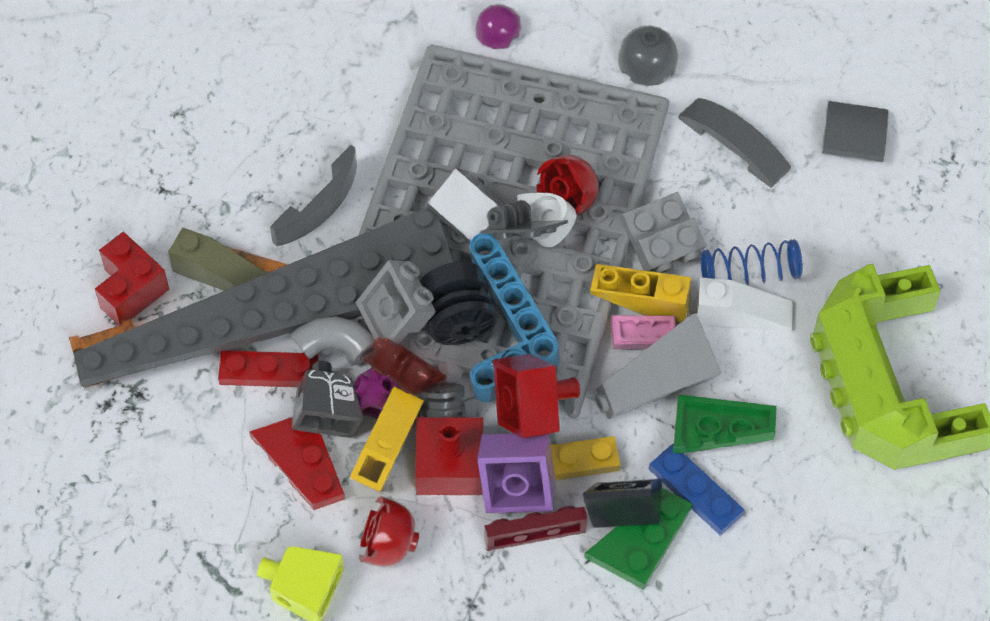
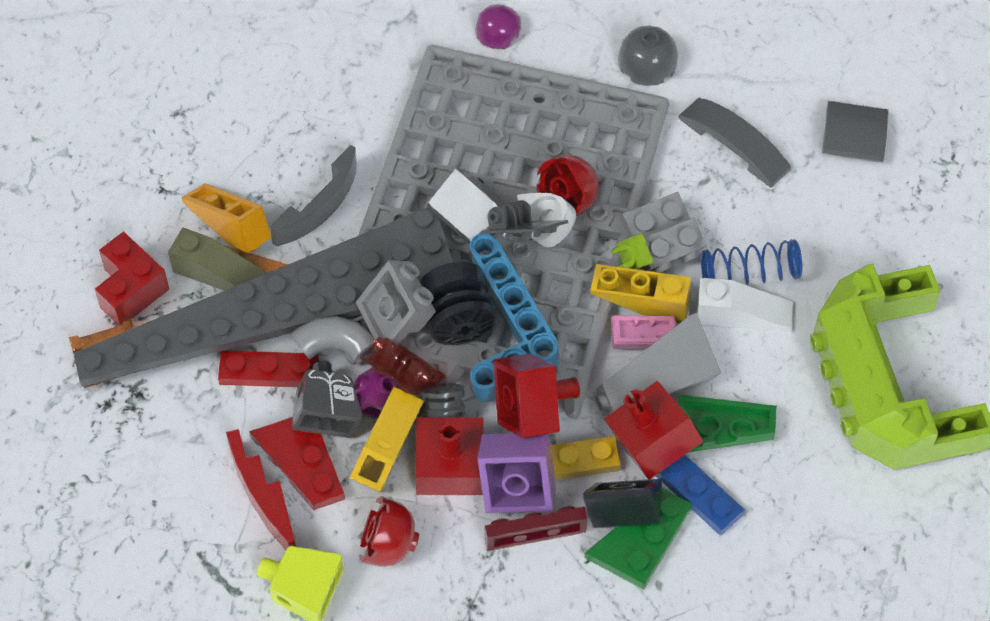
none -> light orange slope [182,183,272,253]
none -> red slope [226,429,296,550]
none -> red brick [604,380,703,481]
none -> lime tile [610,233,654,270]

